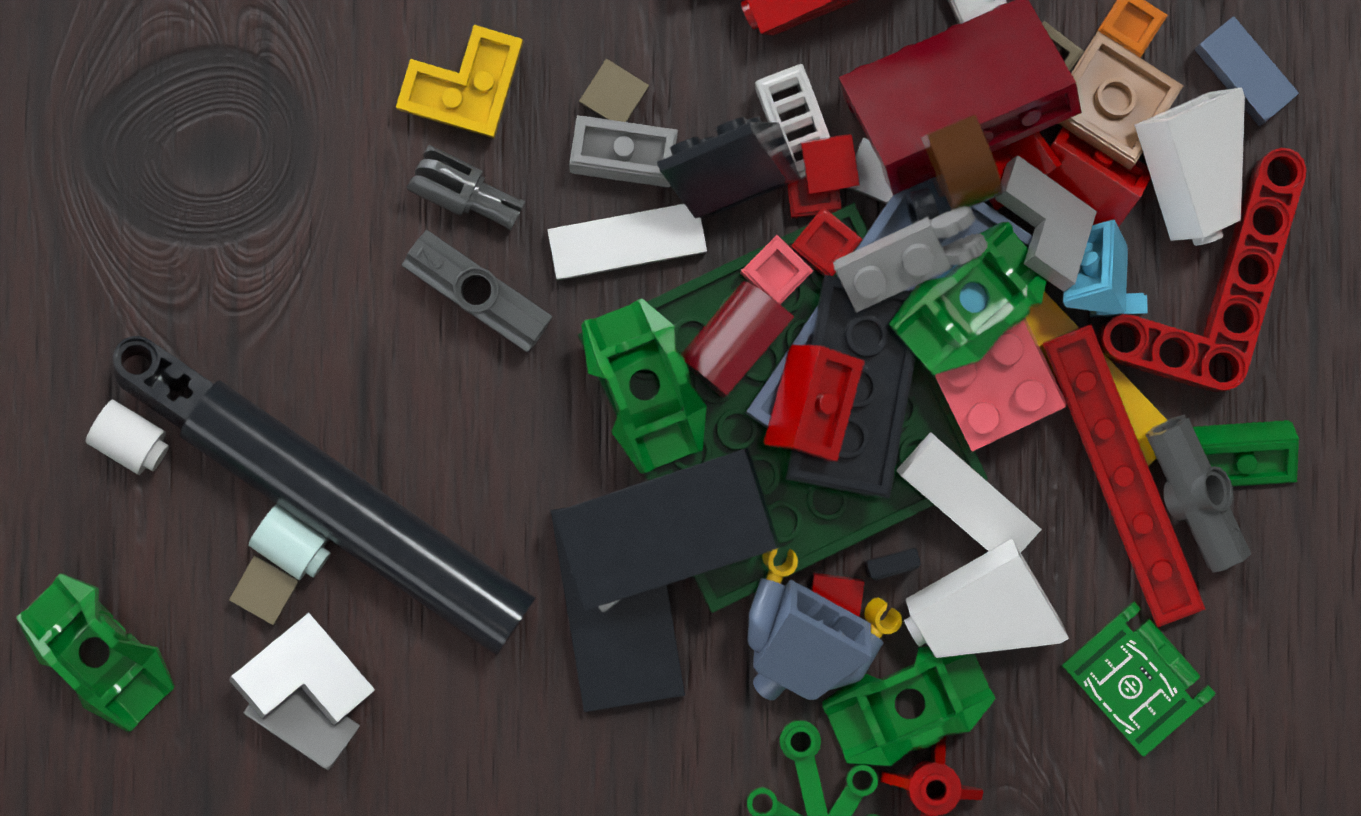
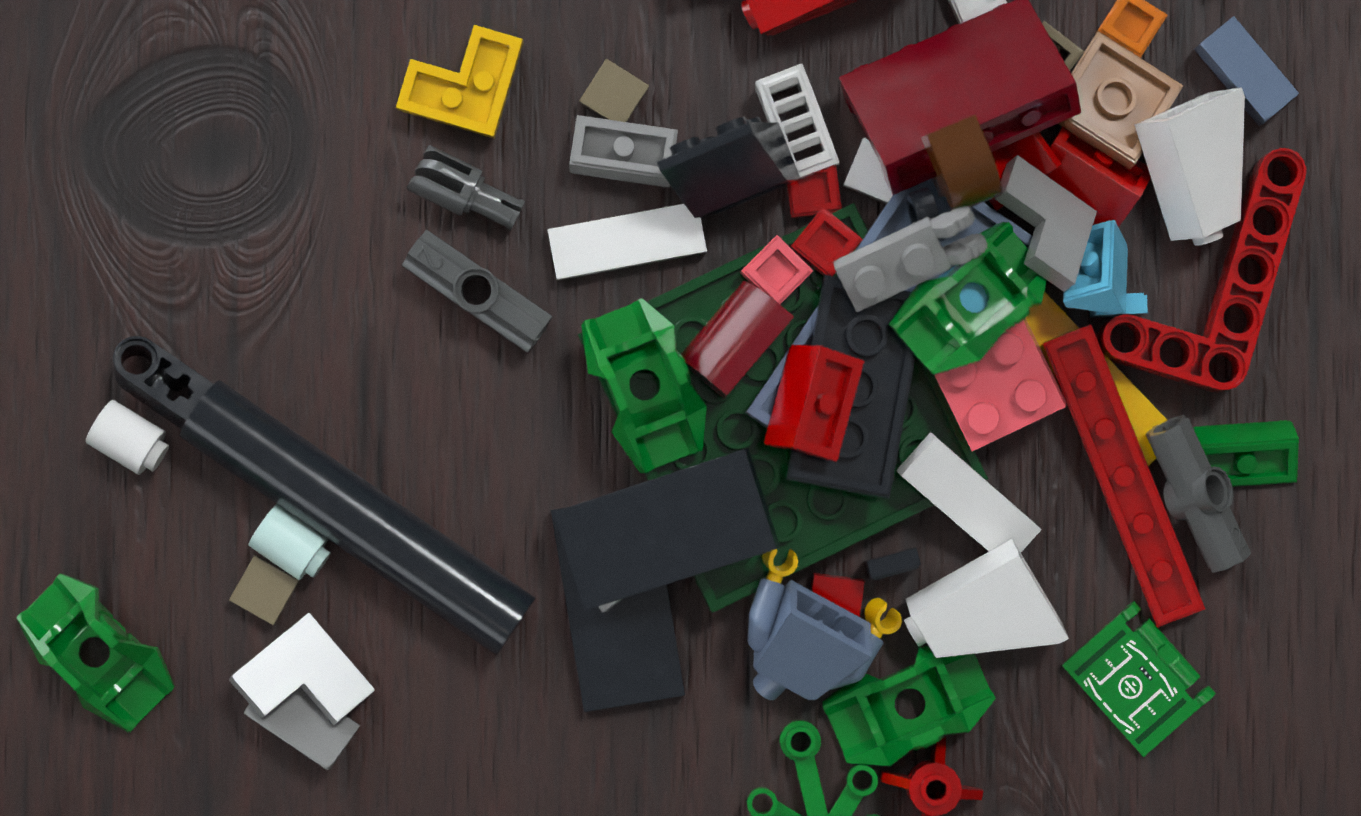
red tile [800,134,860,194] -> none

